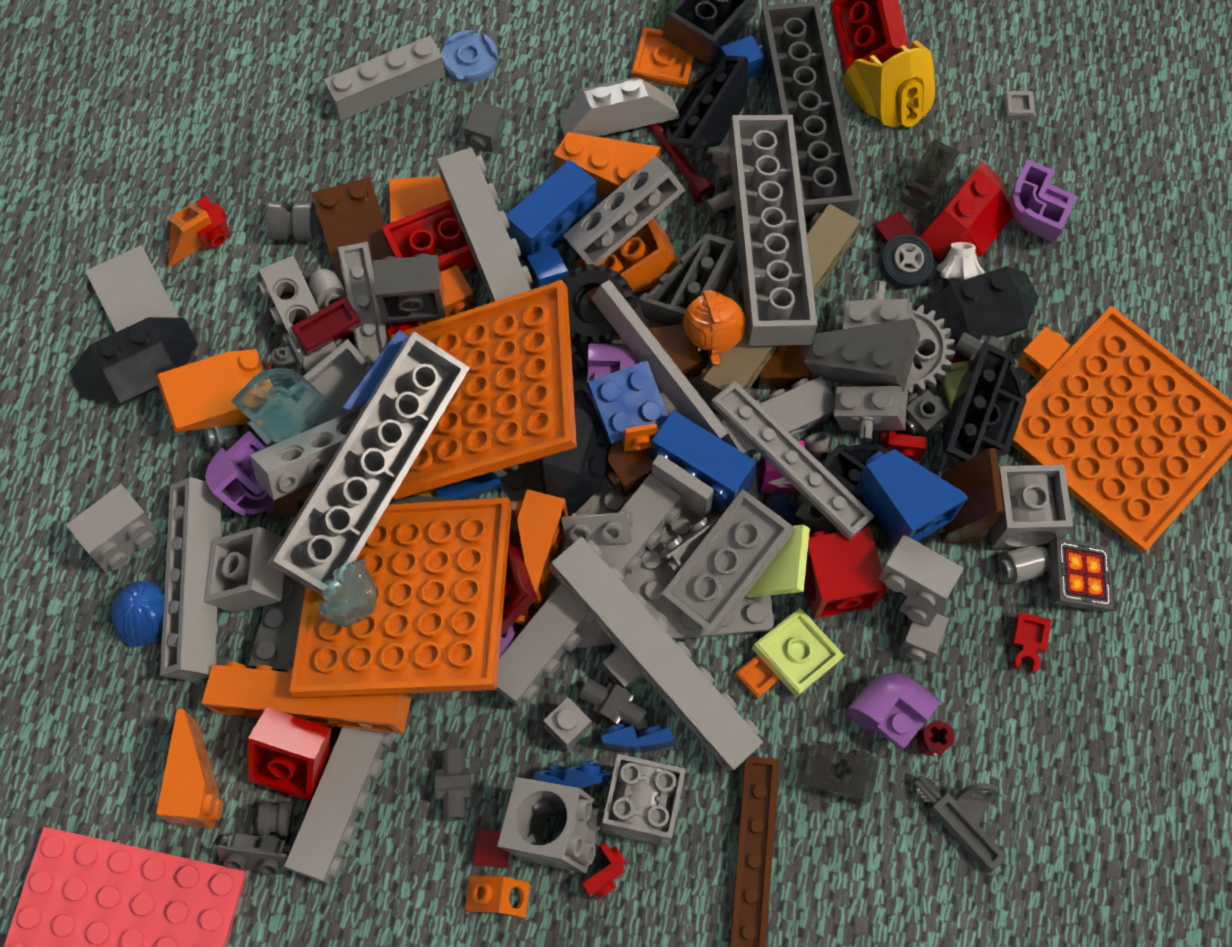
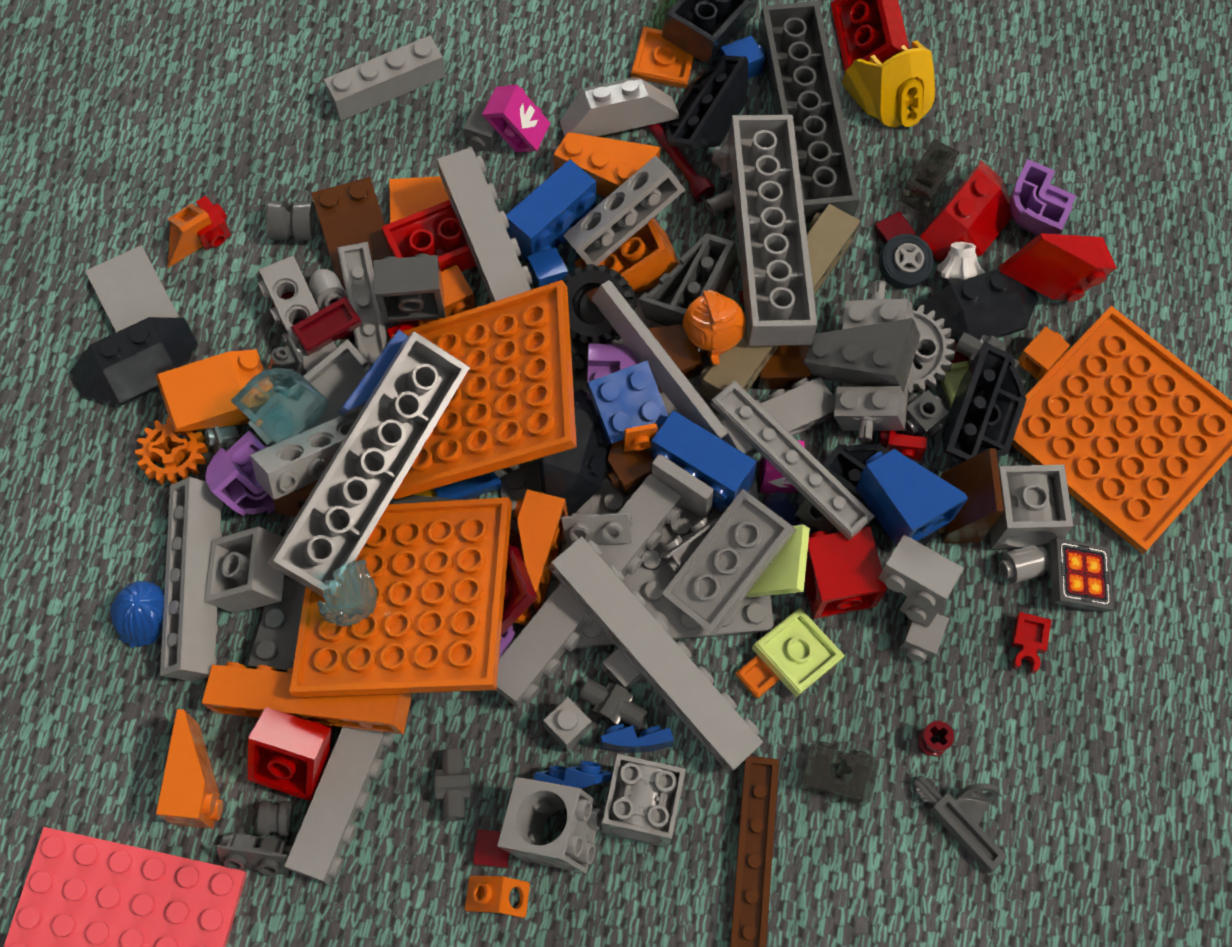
light grey brick [66,484,160,573] -> none
medium blue tile [441,30,498,83] -> none
red bracket [582,842,626,900] -> none
light grey hinge [805,432,832,458] -> none
medium lavender brick [844,673,941,751] -> none
light grey tile [1002,91,1036,121] -> none
none -> orange gear [135,417,208,485]
none -> dark pink brick [482,84,551,153]
none -> red slope [998,233,1117,302]

